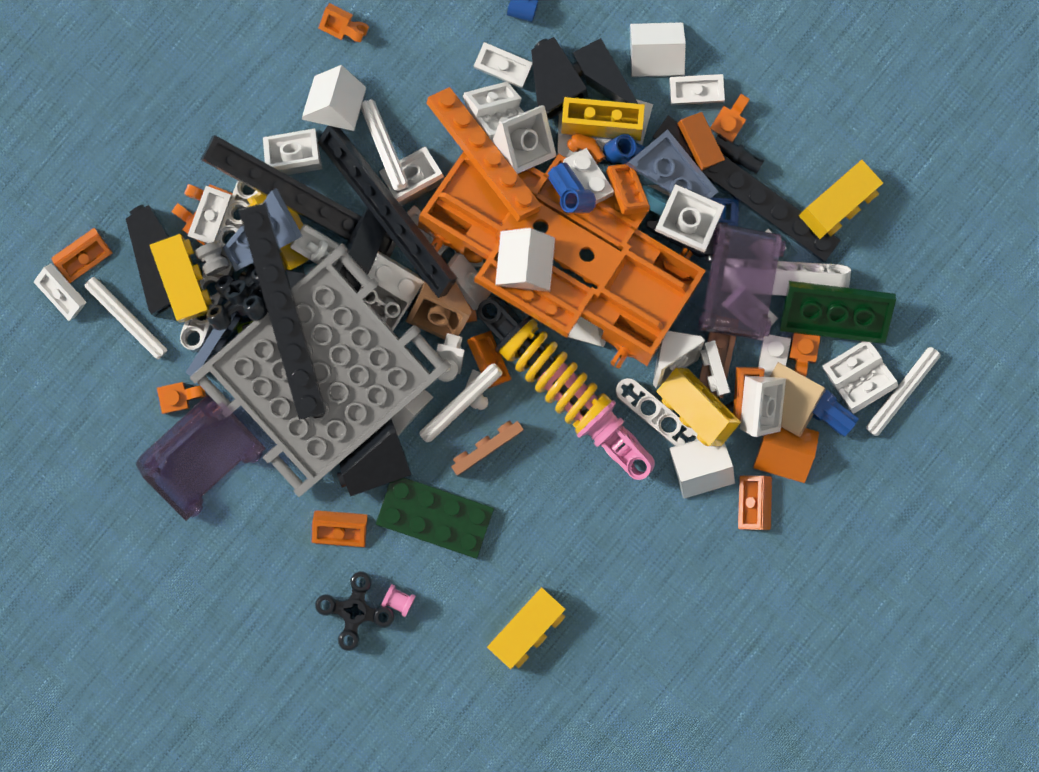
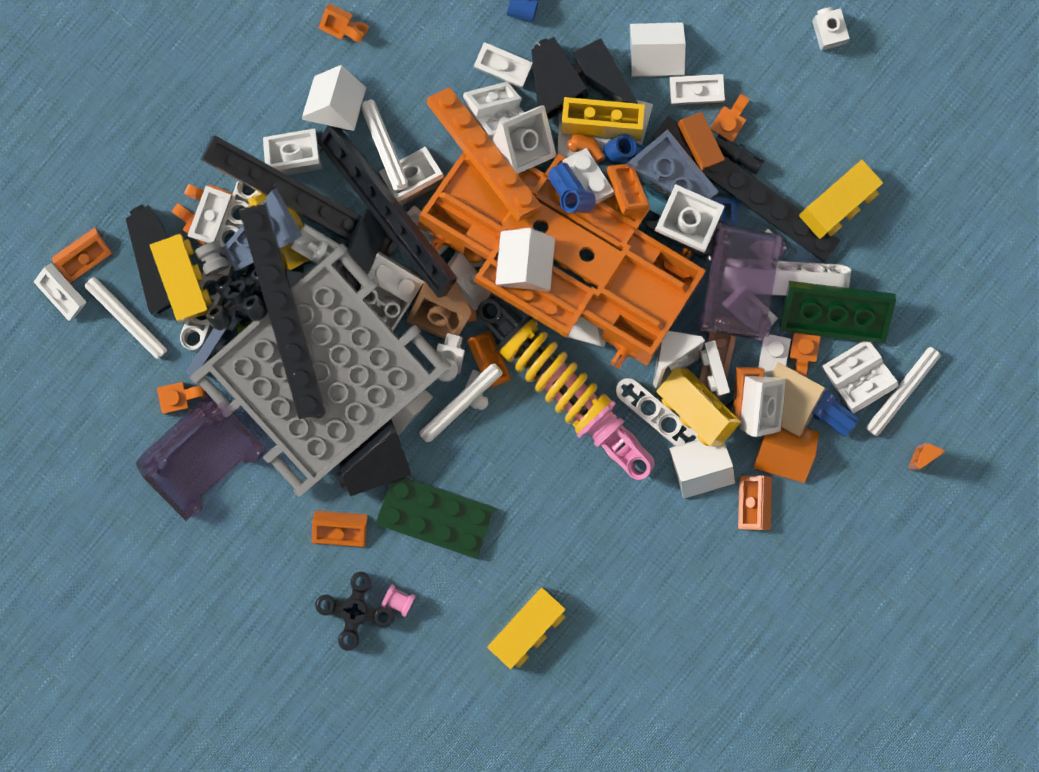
nougat plate [451,420,524,476] -> none
none -> white brick [812,7,850,51]
none -> orange slope [908,443,945,471]

